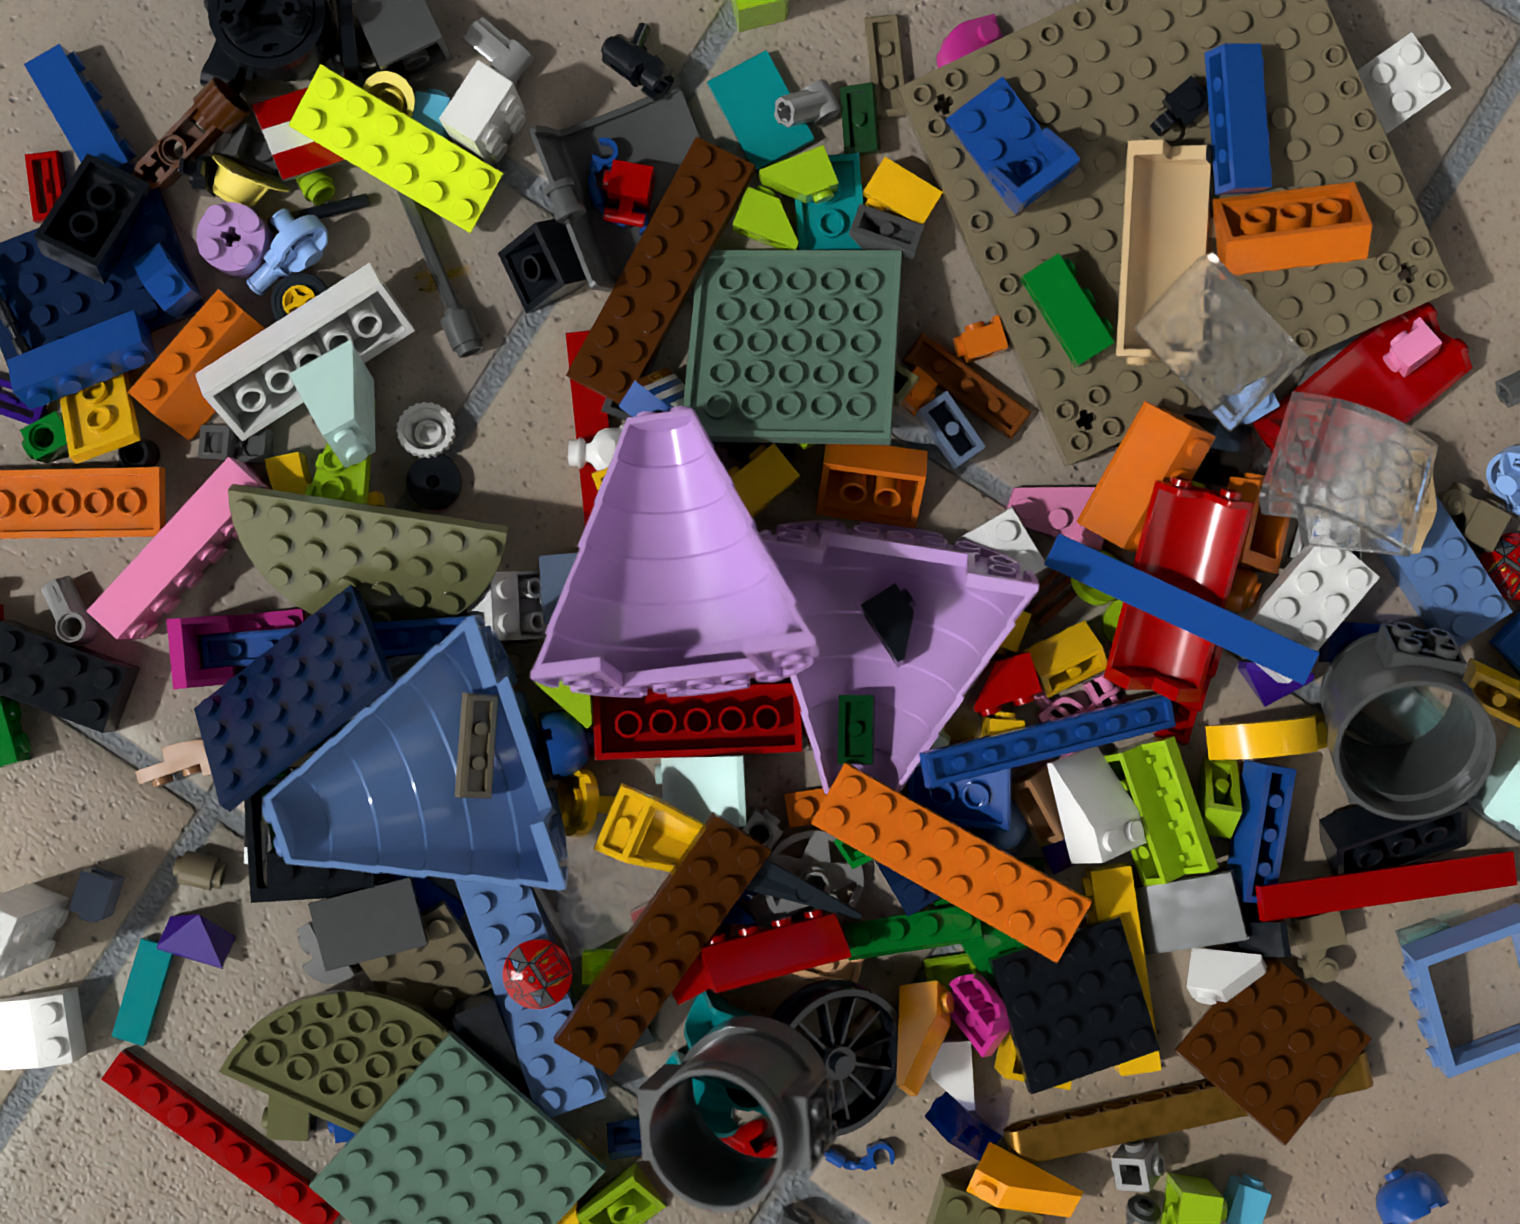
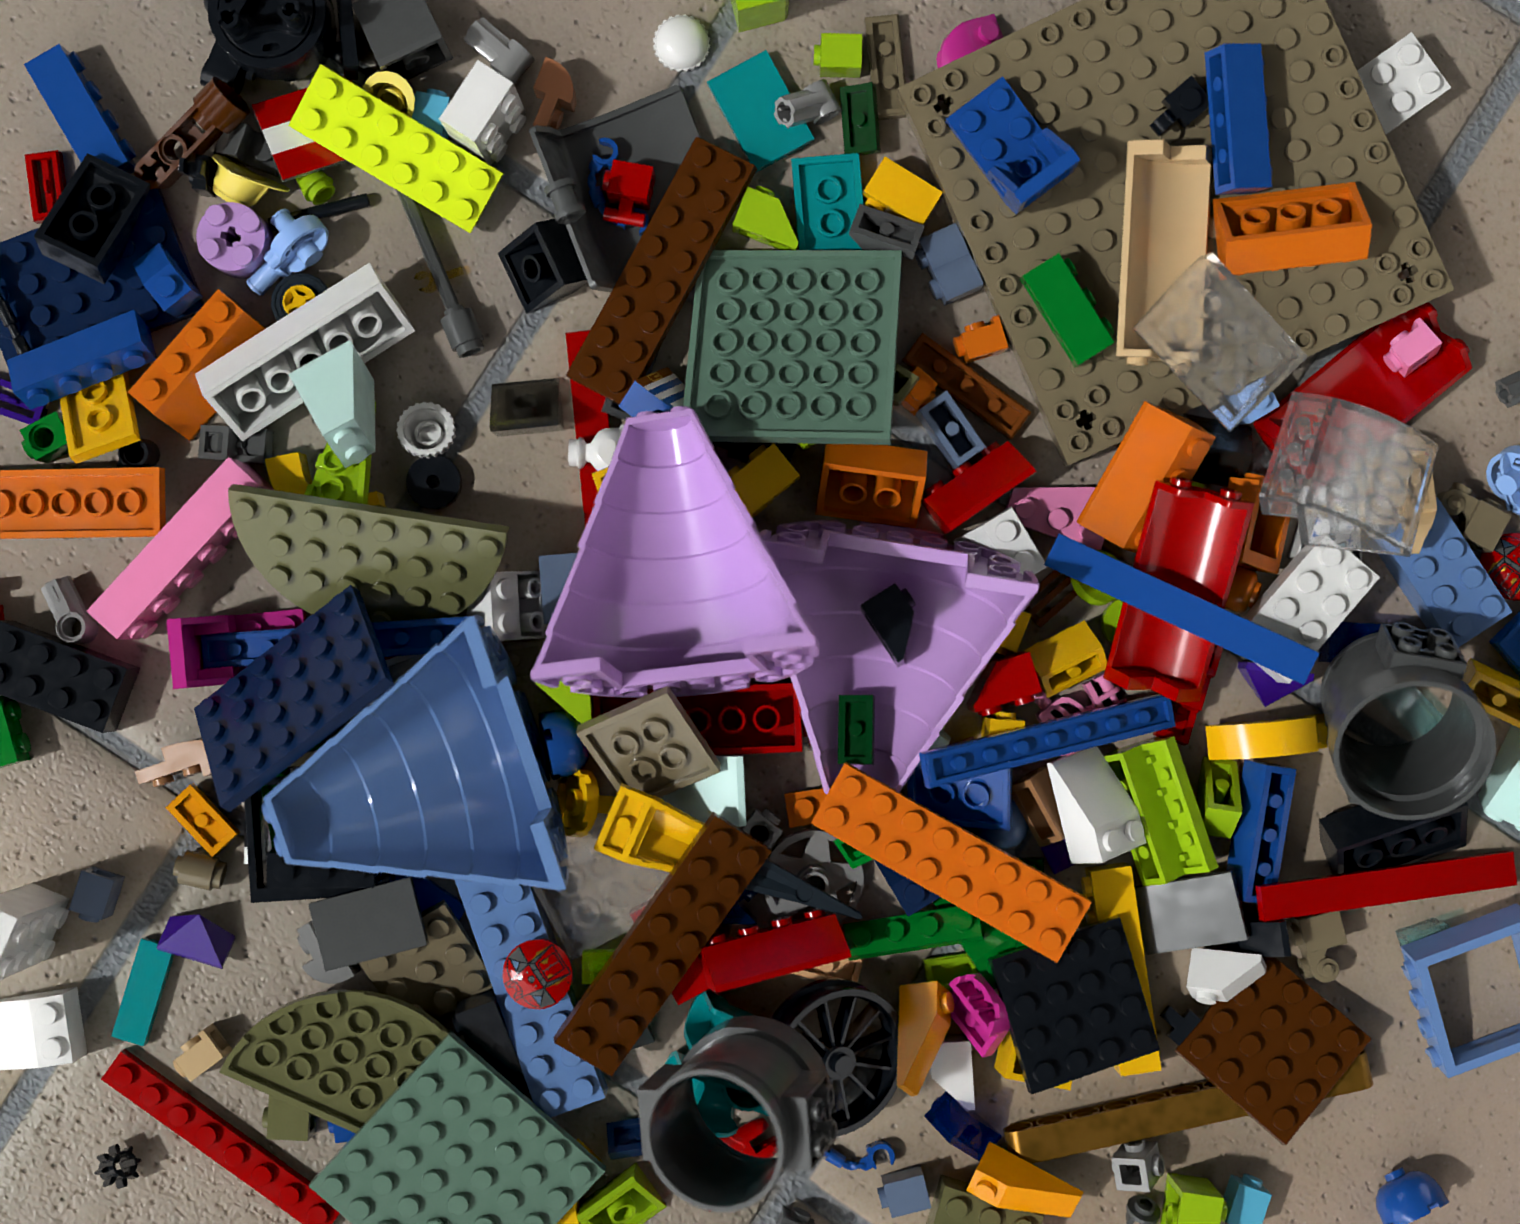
dark tan tile [455,693,499,799] -> none
black piece [601,23,674,101] -> none
lime slope [759,145,839,204] -> none
none -> black gear [94,1144,141,1189]
none -> light orange plate [166,783,240,857]
none -> tan brick [173,1023,233,1082]
none -> clear smoke slope [489,378,564,437]
none -> nougat brick [533,57,577,130]
none -> dark tan plate [576,686,721,798]
none -> white hat [653,14,710,73]
none -> lime brick [813,33,862,78]
none -> sand blue brick [877,1165,932,1218]
none -> sand blue brick [915,223,984,306]
none -> red slope [921,441,1036,535]
none -> black tile [1160,1005,1201,1046]

